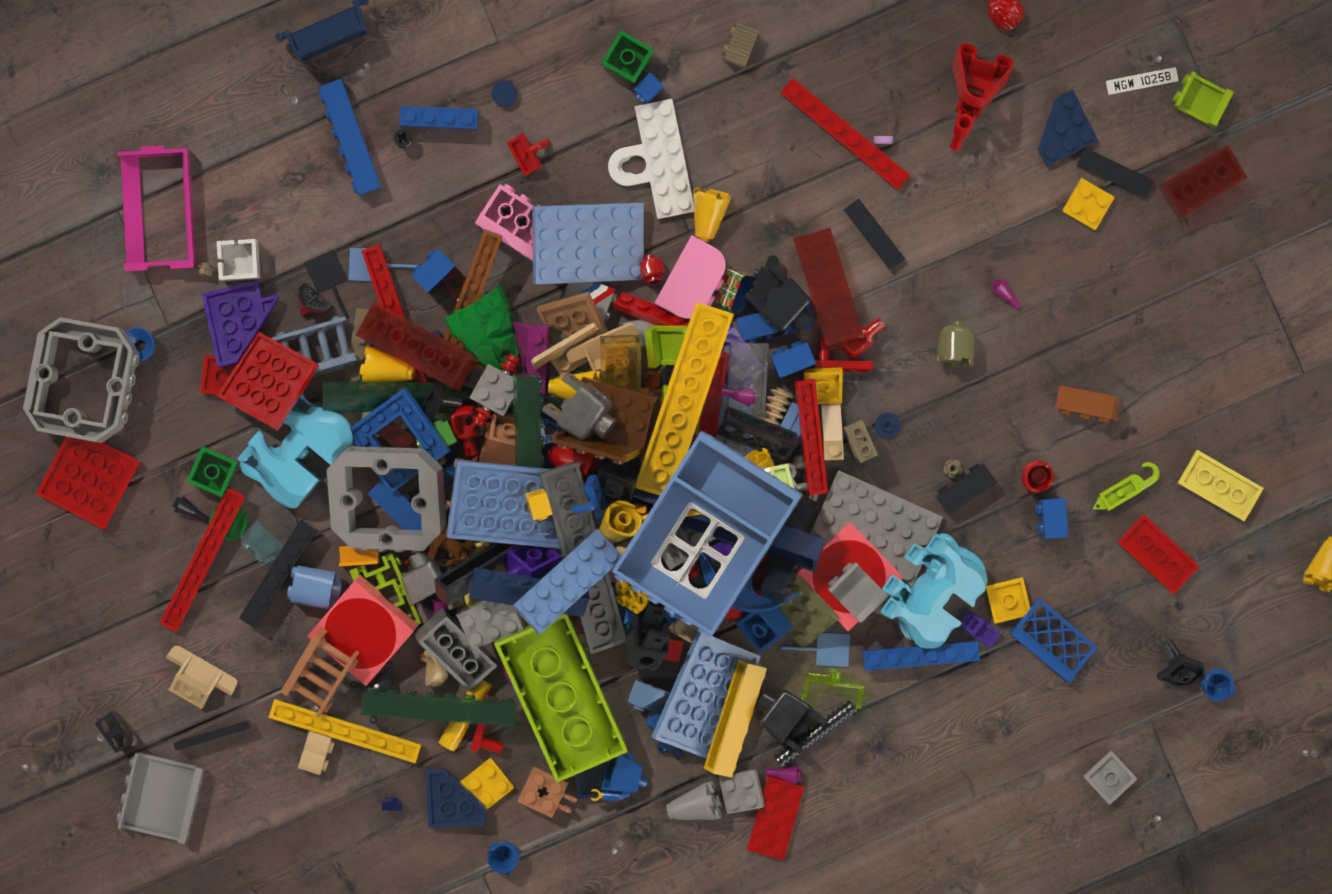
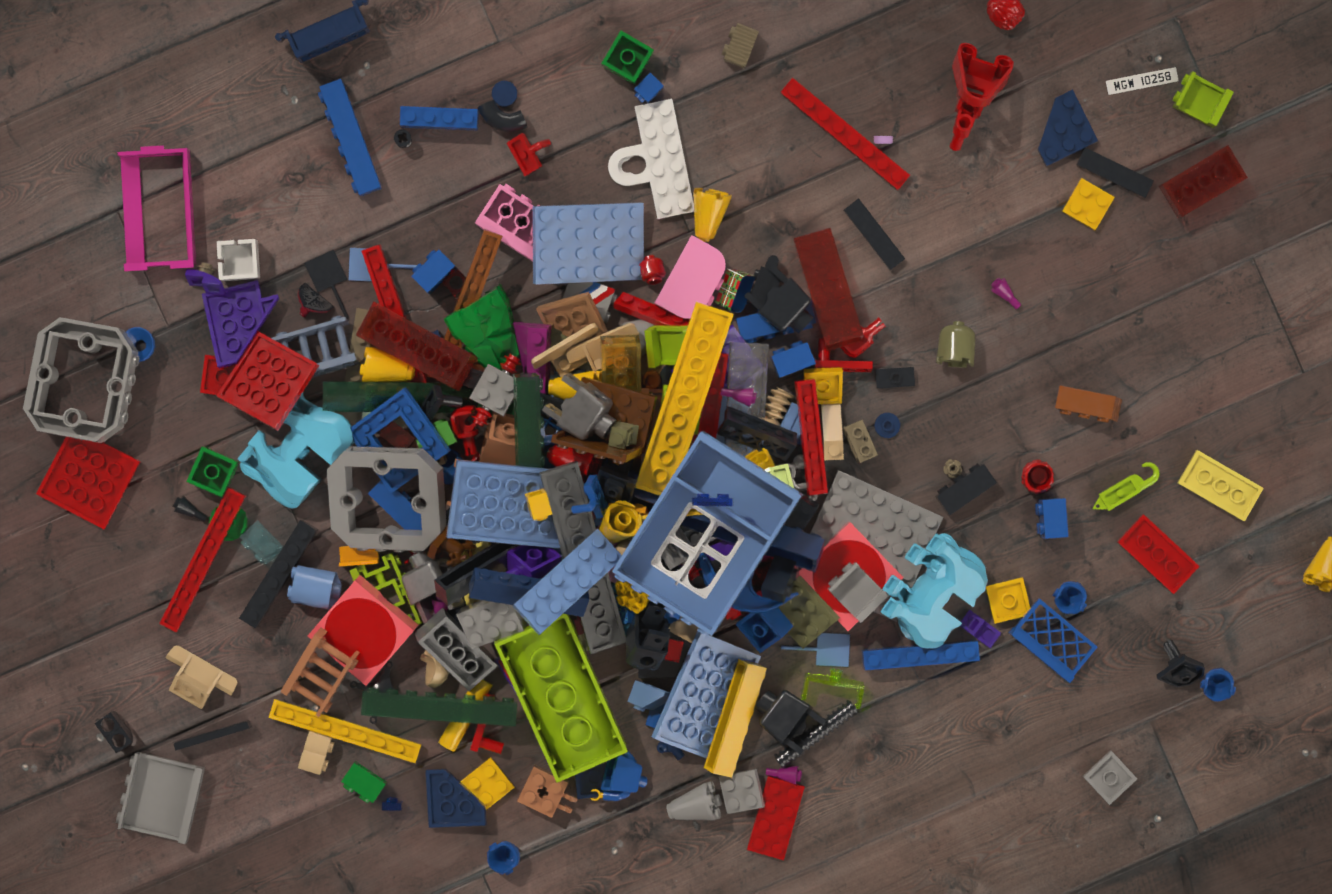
none -> dark purple slope [185,269,226,295]
none -> green brick [341,761,387,803]
none -> black cylinder [477,100,528,133]
none -> olive window [608,421,639,449]
none -> clear blue plate [692,493,734,506]
none -> black plate [875,367,915,389]
none -> blue cap [1052,581,1087,614]

